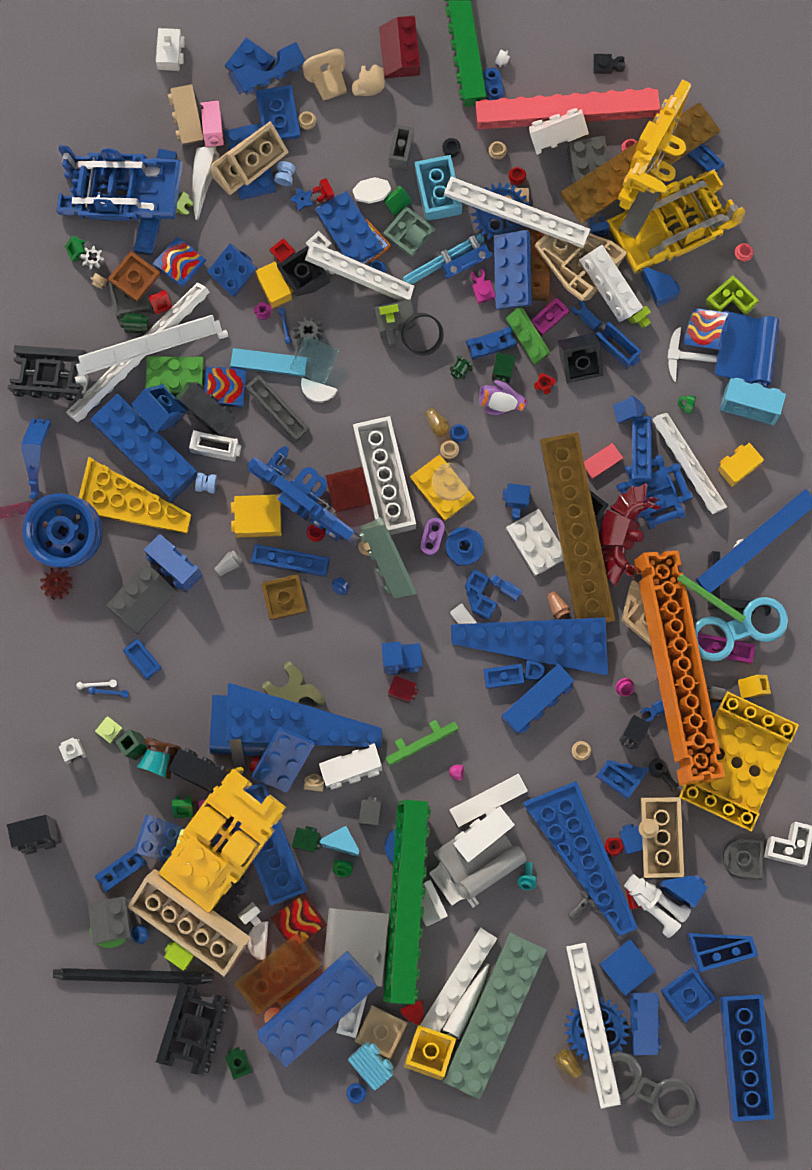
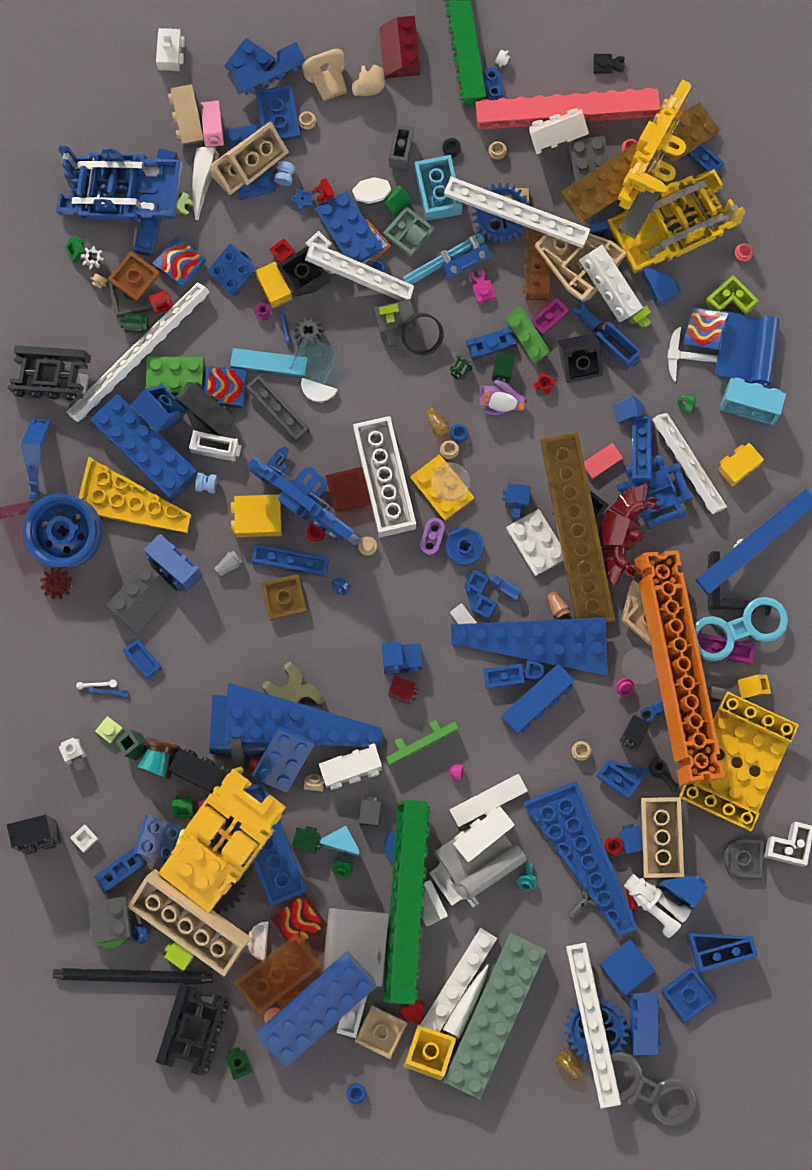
white piece [75,315,228,384] -> none
white tile [238,902,261,927] -> none
medium azure brick [348,1041,394,1091] -> none
sand green slope [360,517,417,599] -> none
blue plate [494,230,532,310] -> none
red plate [508,167,526,185] -> none
tan plate [639,819,659,839] -> none
bright green piece [677,574,745,623] -> none
blue brick [719,994,775,1122] -> none
none -> white plate [70,824,99,853]

